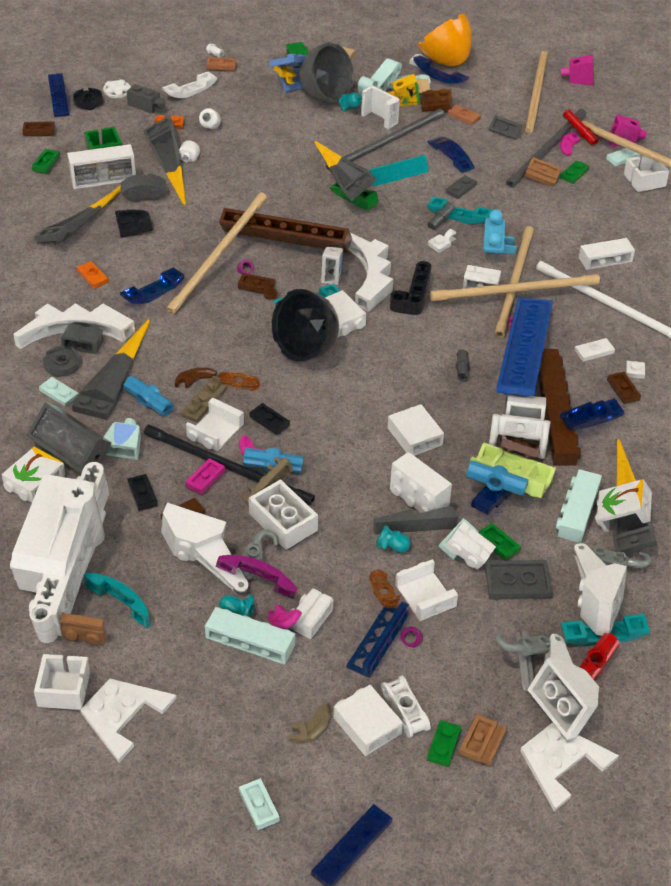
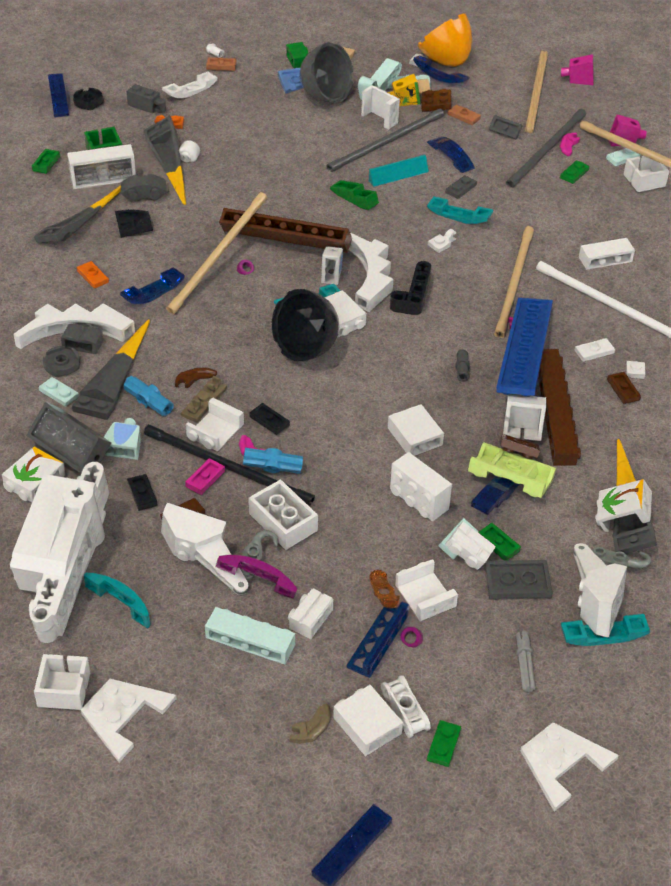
reddish brown plate [22,121,55,136] -> none
medium nougat plate [60,612,107,645] -> none
white wheel [103,80,131,98] -> none
white head [199,108,221,129] -> none
clear orange piece [218,372,260,392] -> none
teal animal [219,594,255,617] -> none
reddish brown hinge [238,273,277,300] -> none
light aqua plate [239,778,280,830] -> none
dark tan plate [240,457,293,508] -> none
dark pink piece [268,604,302,629] -> none
medium blue wing [269,54,307,67] -> none
yellow plate [274,65,297,84] -> none
dark grey plate [314,141,376,201] -> none
teal animal [339,93,362,112] -> none
dark grey slope [373,505,458,534] -> none
teal animal [376,525,411,553] -> none
dark grey pin [427,202,455,230] -> none
tan piece [430,274,600,301] -> none
medium nougat plate [459,714,507,767] -> none
white brick [463,265,501,288] -> none
dark azure piece [466,460,529,496] -> none
medium azure piece [483,209,517,254] -> none
white plate [489,414,550,459] -> none
white slope [496,632,599,739] -> none
medium nougat plate [525,157,562,187] -> none
light aqua brick [555,469,602,543] -> none
clear blue slope [560,398,625,430] -> none
red pin [563,109,599,146] -> none
red piece [580,633,620,680] -> none

